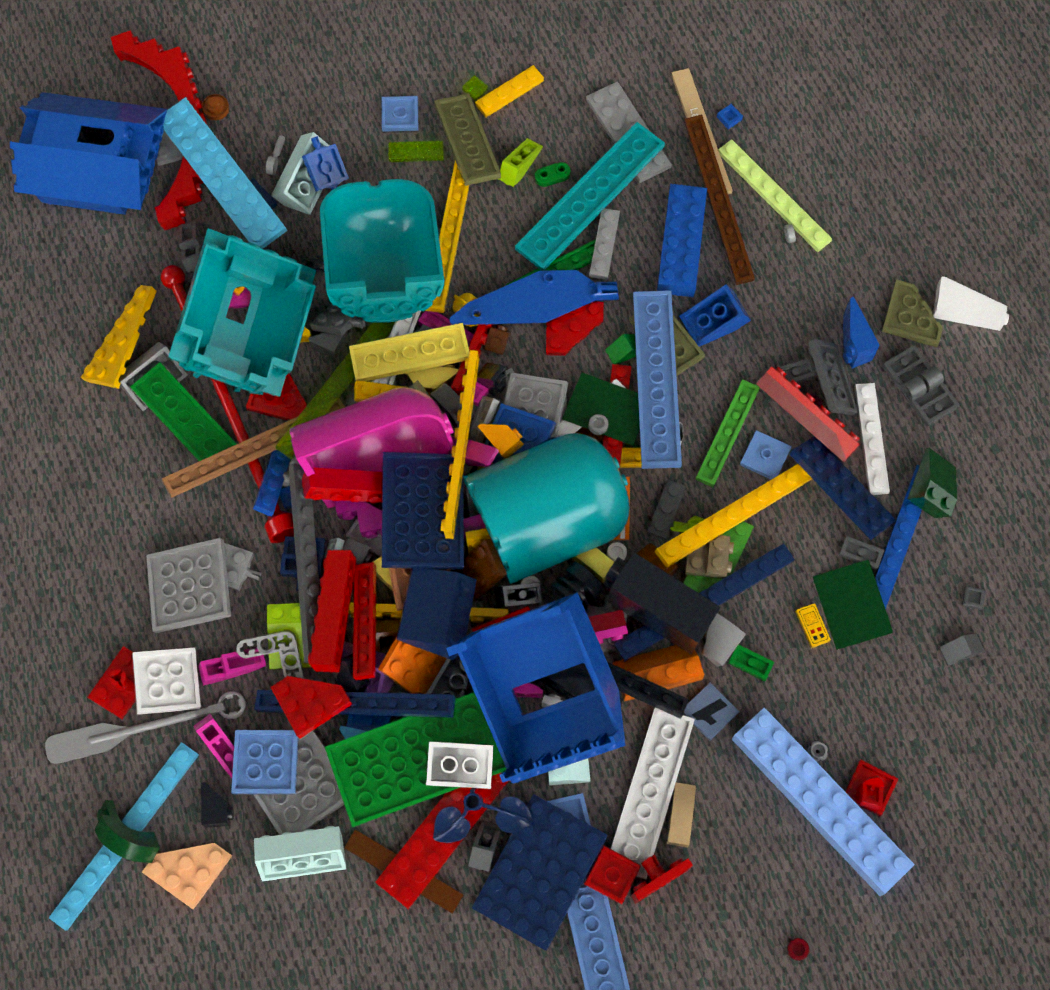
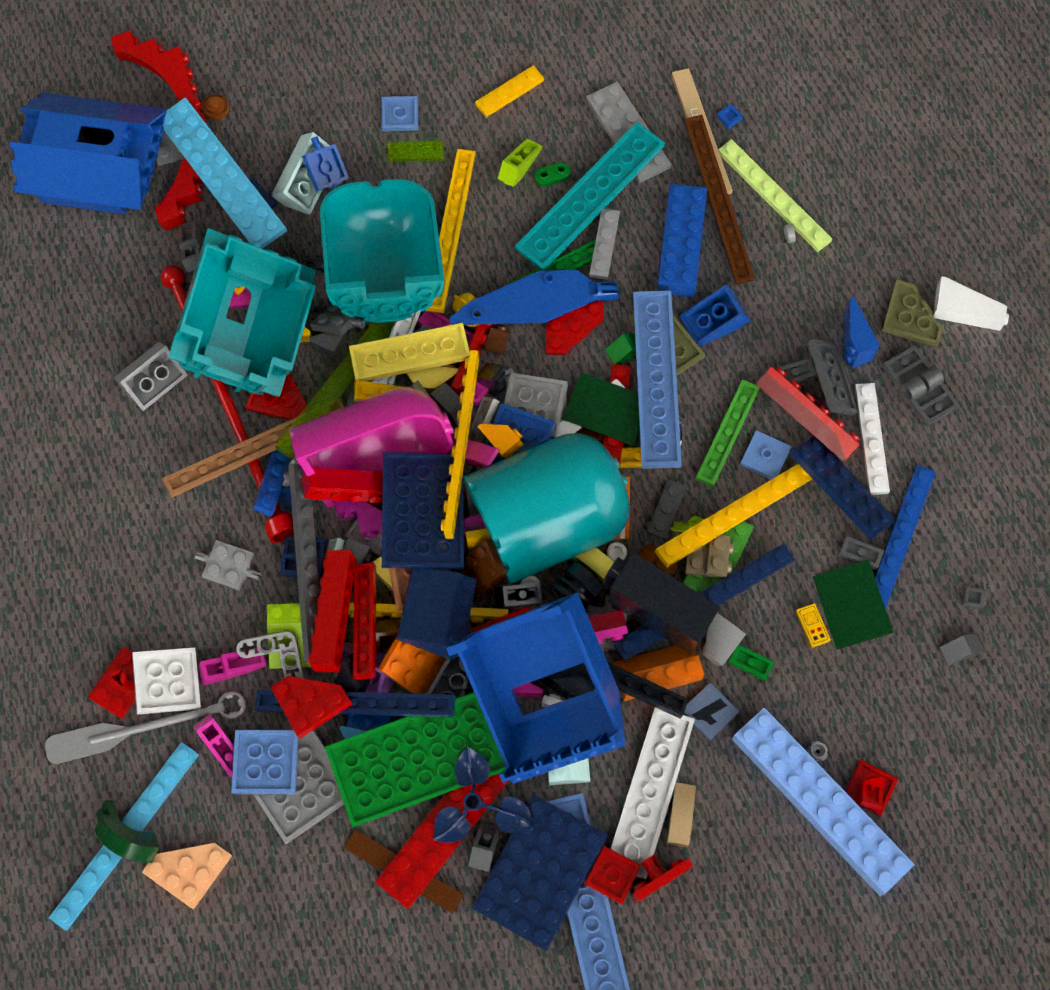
yellow wing [81,285,157,389] -> none
green plate [130,362,237,462] -> none
light grey plate [146,538,231,633] -> none
black slope [201,782,234,828] -> none
light aqua slope [254,826,346,881] -> none
light grey piece [266,136,285,175] -> none
white slope [426,741,493,789] -> none
olive plate [434,93,501,186] -> none
clear neon green plate [462,75,488,100] -> none
light grey tile [588,414,608,435] -> none
dark red tile [787,938,810,961] -> none
dark green slope [907,448,957,518] -> none

